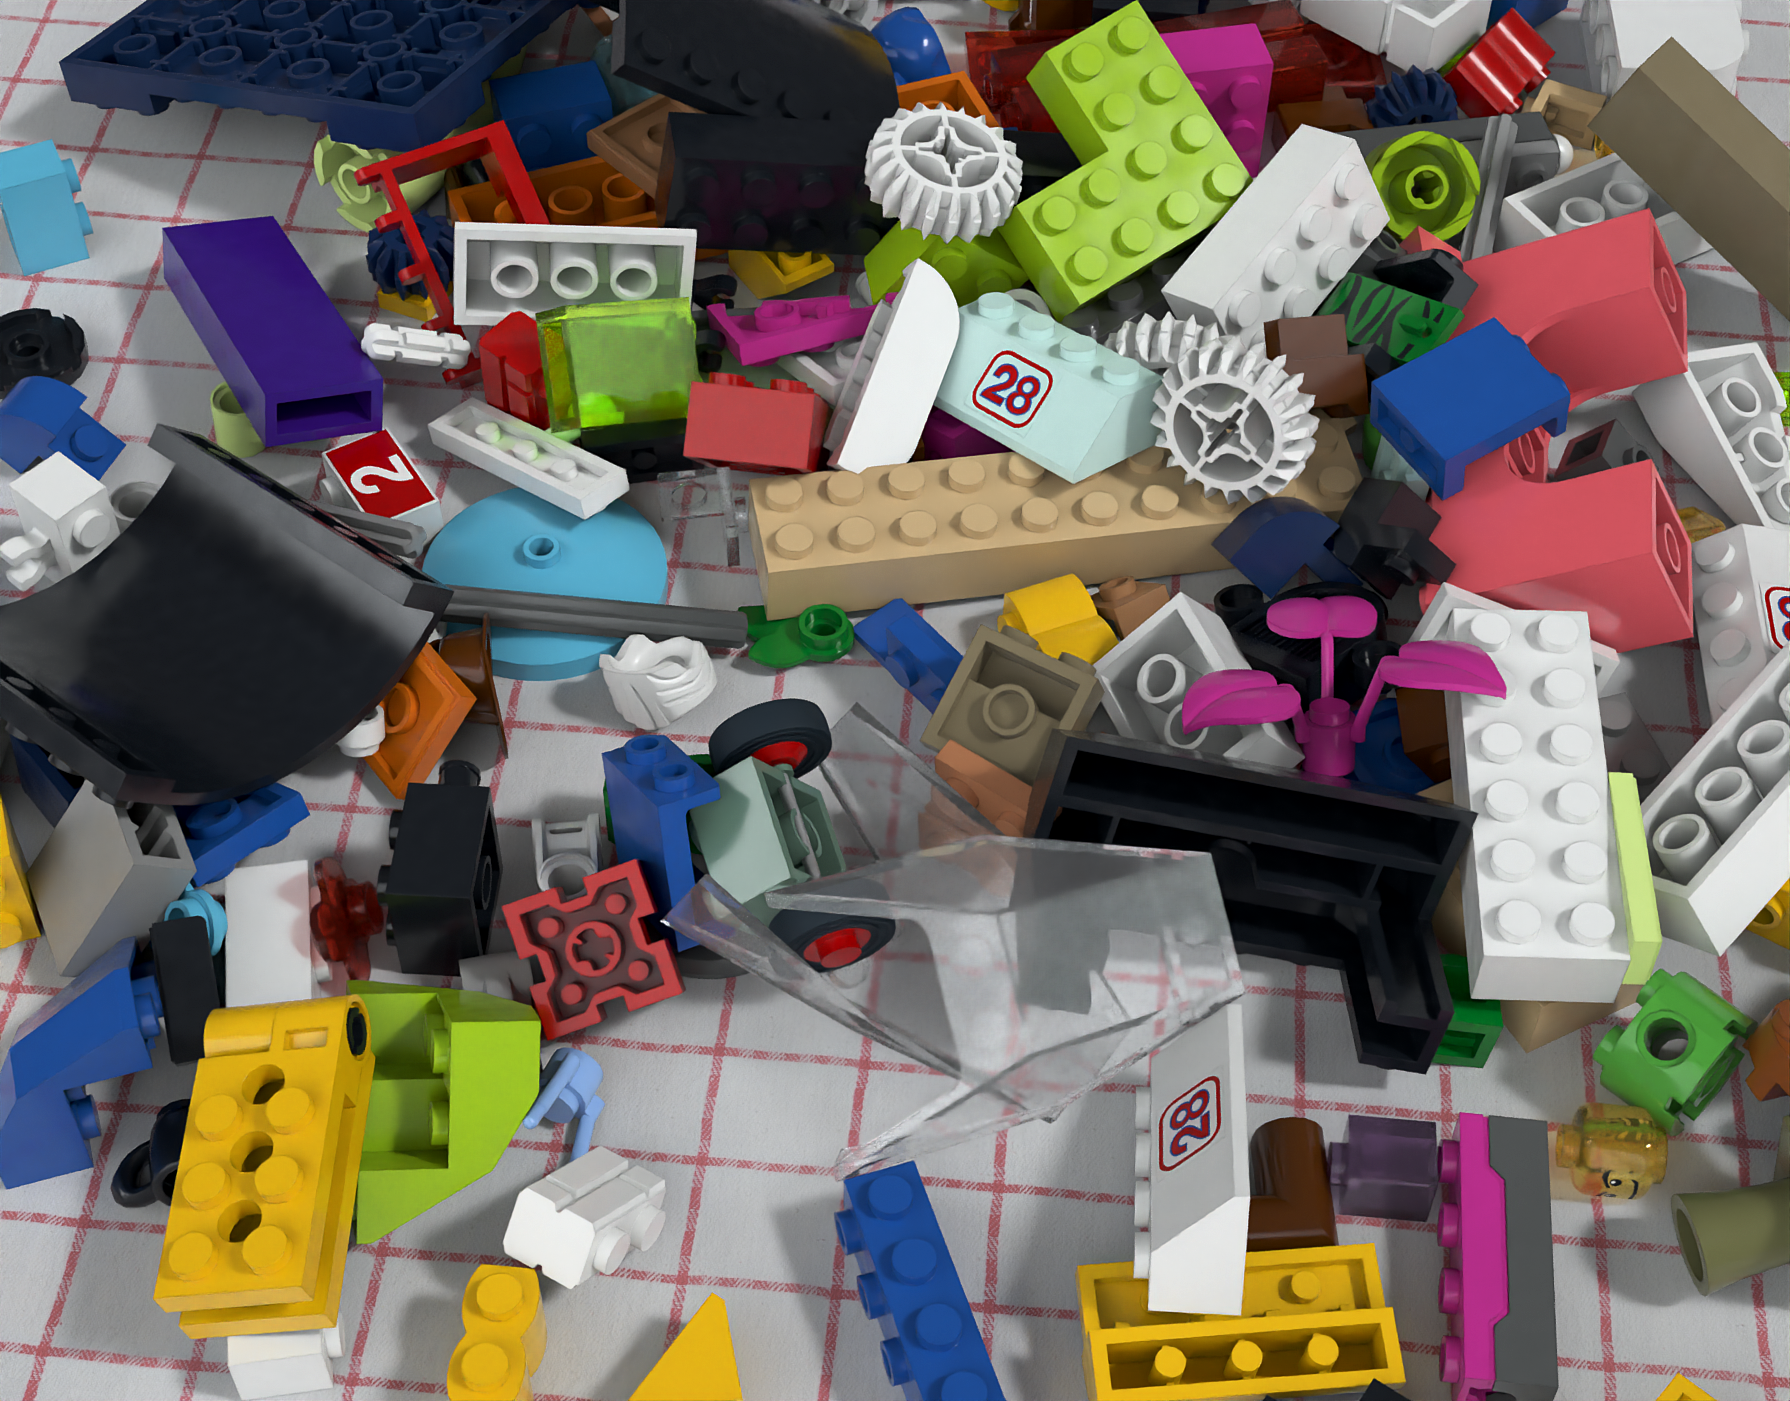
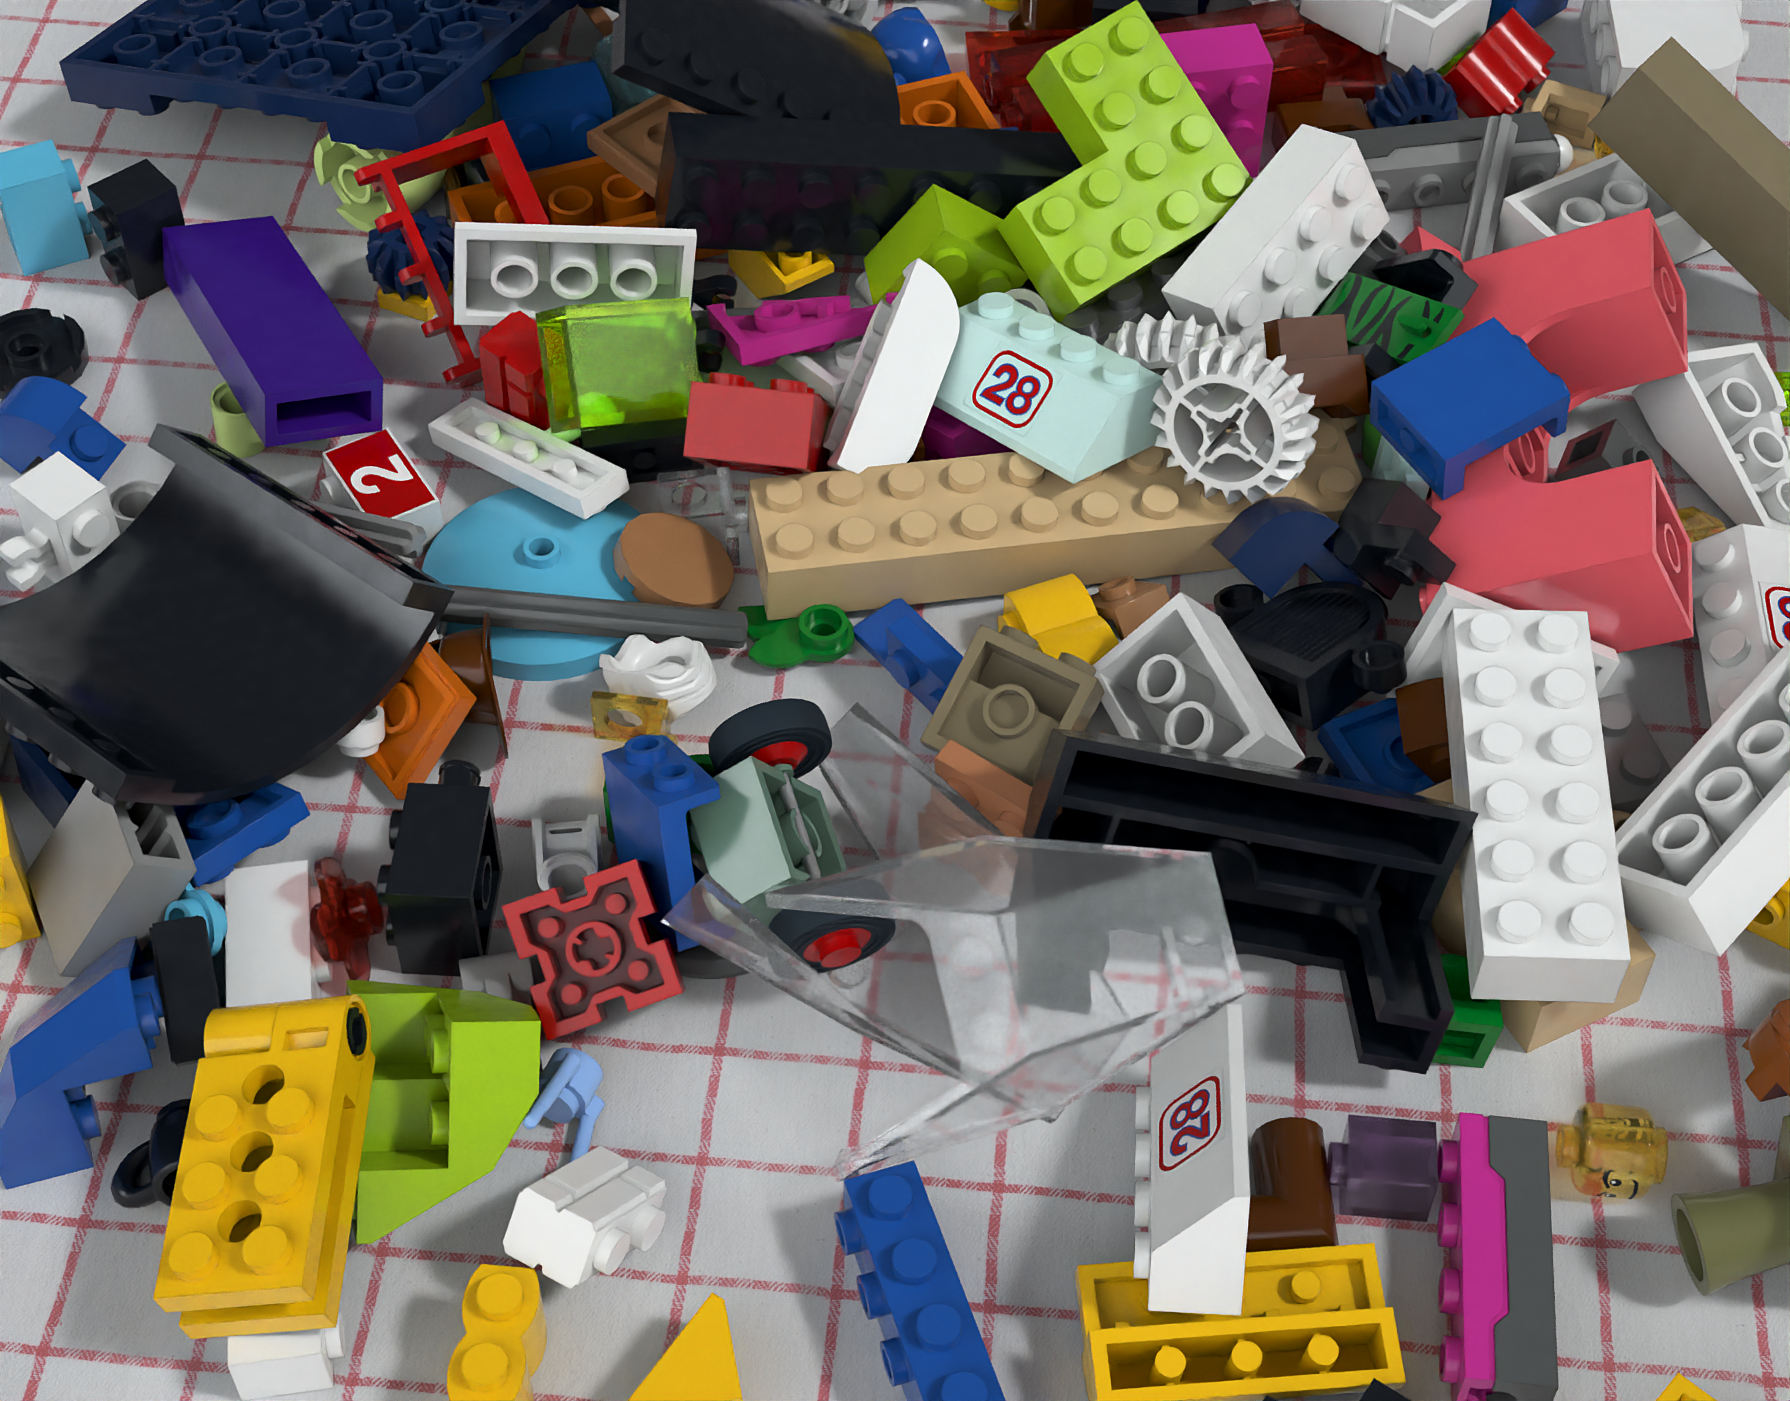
white axle [361,323,471,369] -> none
white gear [864,101,1023,244] -> none
dark pink plant [1182,596,1507,777] -> none
lime brick [1364,131,1481,244] -> none
bright green brick [1593,968,1758,1136] -> none
yellowish green tile [1608,772,1663,985] -> none
none -> black brick [87,158,185,301]
none -> clear yellow bracket [590,690,678,746]
none -> medium nougat tile [613,512,734,609]

